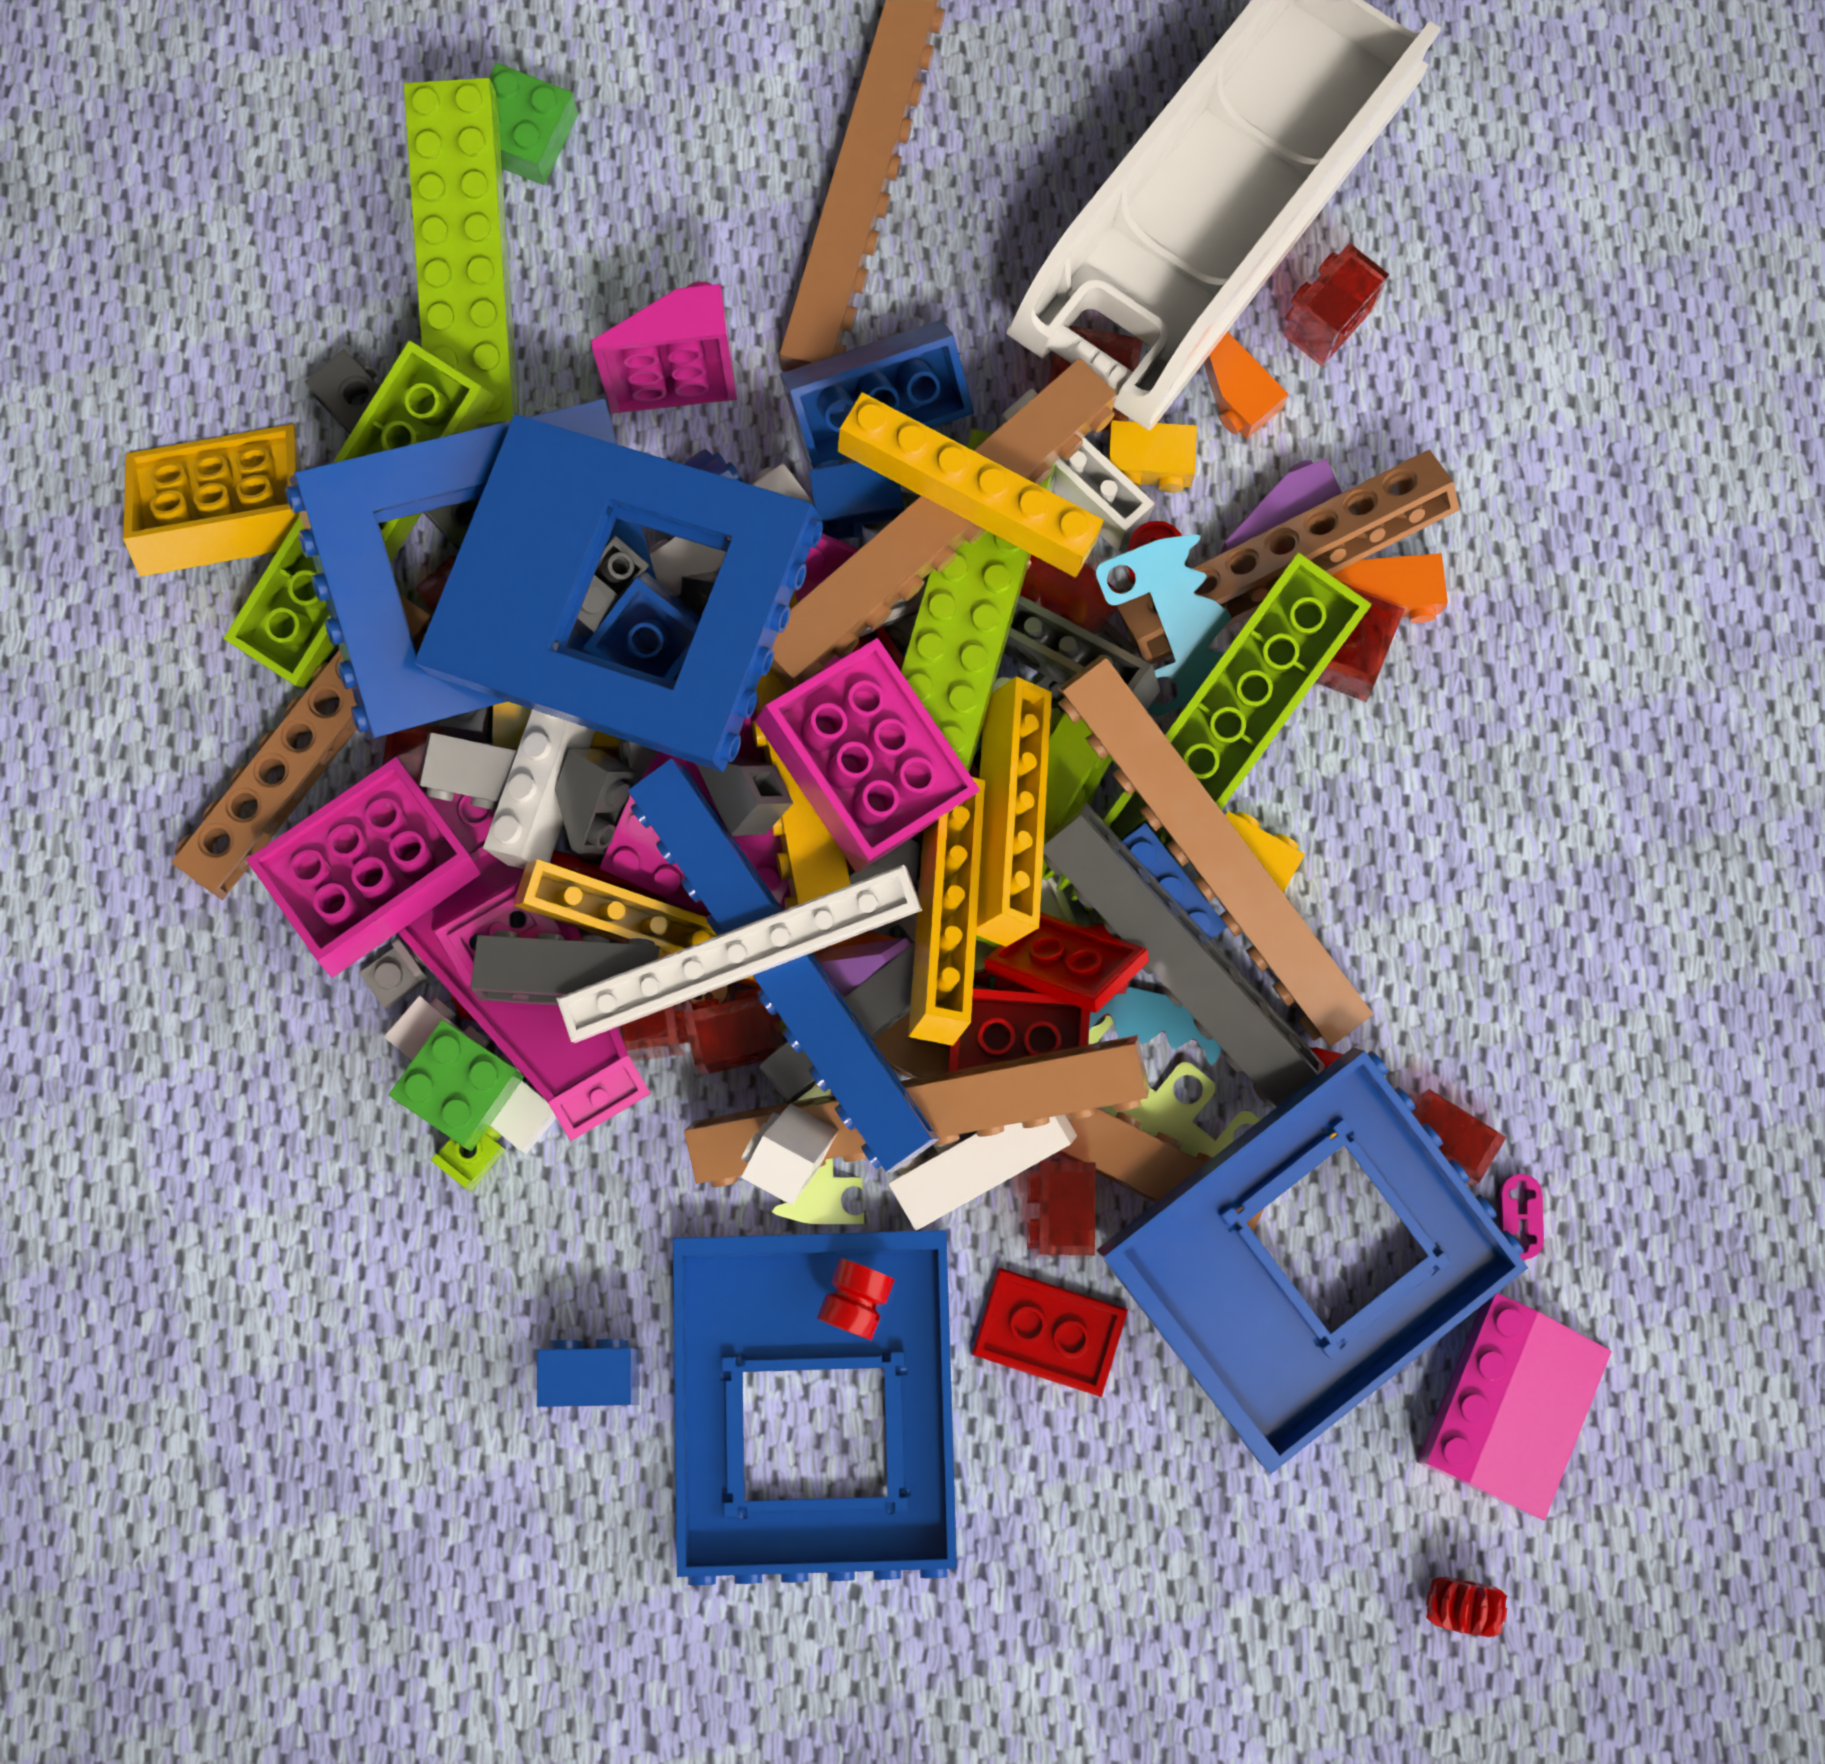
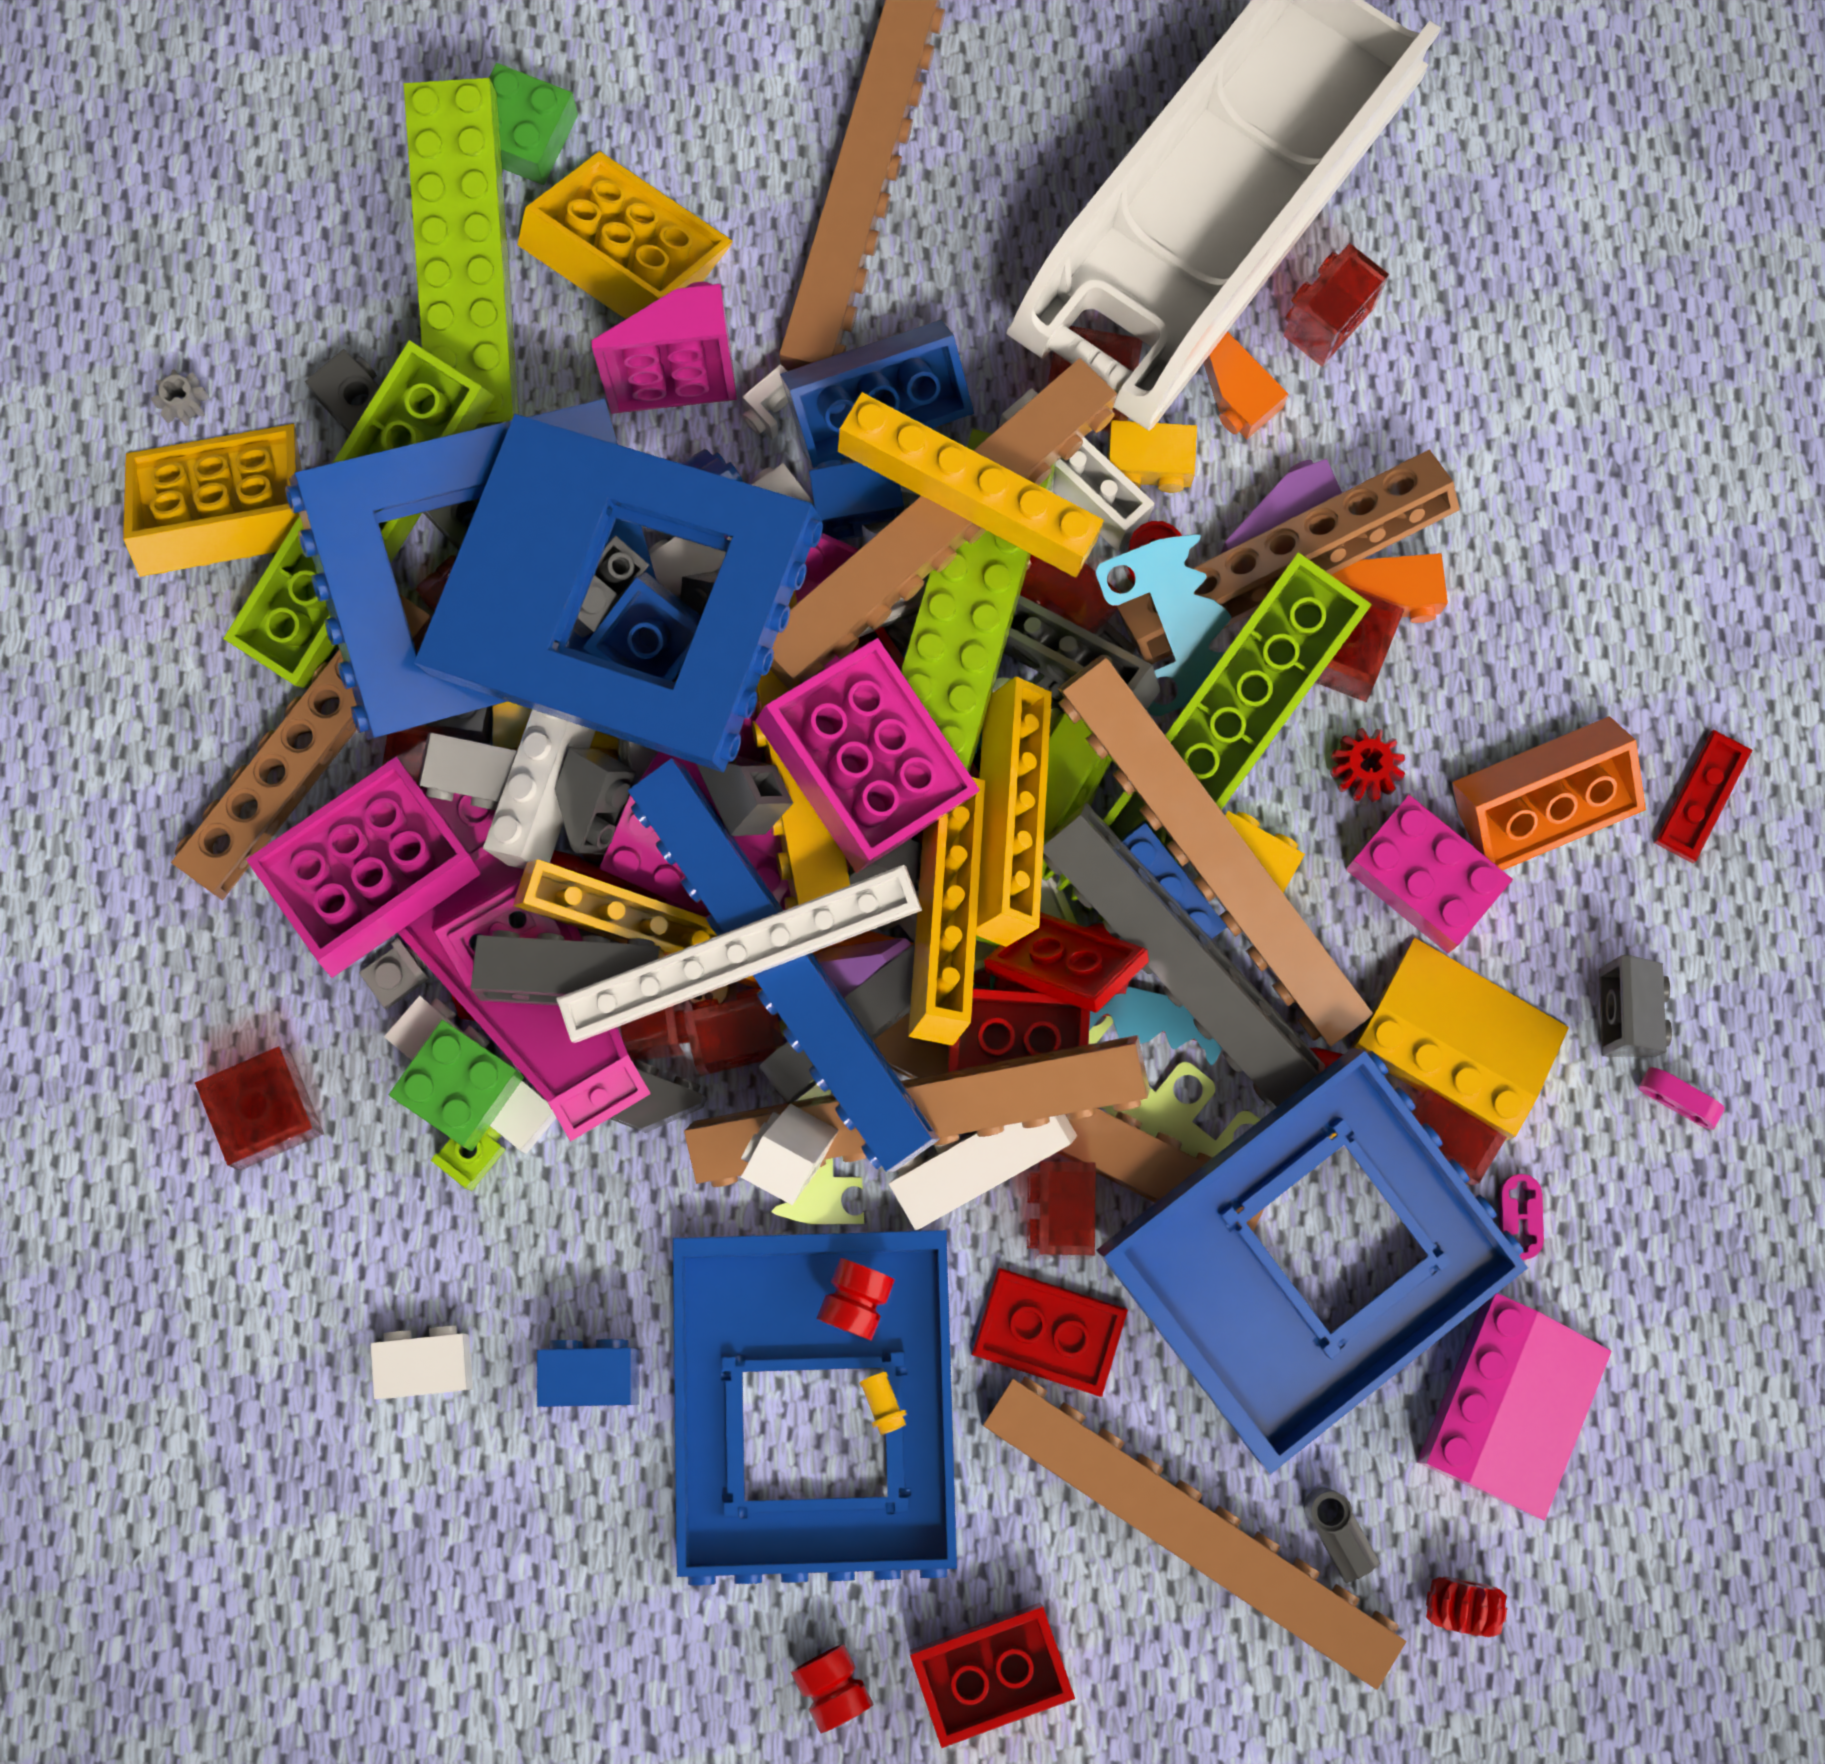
none -> light grey gear [151,369,209,426]
none -> clear red brick [195,1046,324,1170]
none -> white brick [371,1326,473,1399]
none -> yellow slope [517,151,733,319]
none -> dark grey slope [609,1060,707,1133]
none -> white bracket [742,364,788,440]
none -> red wheel [791,1643,874,1733]
none -> yellow pin [859,1372,907,1435]
none -> red brick [909,1602,1075,1748]
none -> medium nougat brick [982,1376,1407,1690]
none -> dark grey piece [1304,1487,1381,1583]
none -> red gear [1330,728,1405,802]
none -> dark pink brick [1346,795,1513,954]
none -> yellow slope [1349,937,1569,1141]
none -> orange slope [1452,716,1646,870]
none -> dark grey slope [1599,955,1672,1057]
none -> dark pink beam [1638,1067,1725,1130]
none -> red tile [1654,730,1753,864]

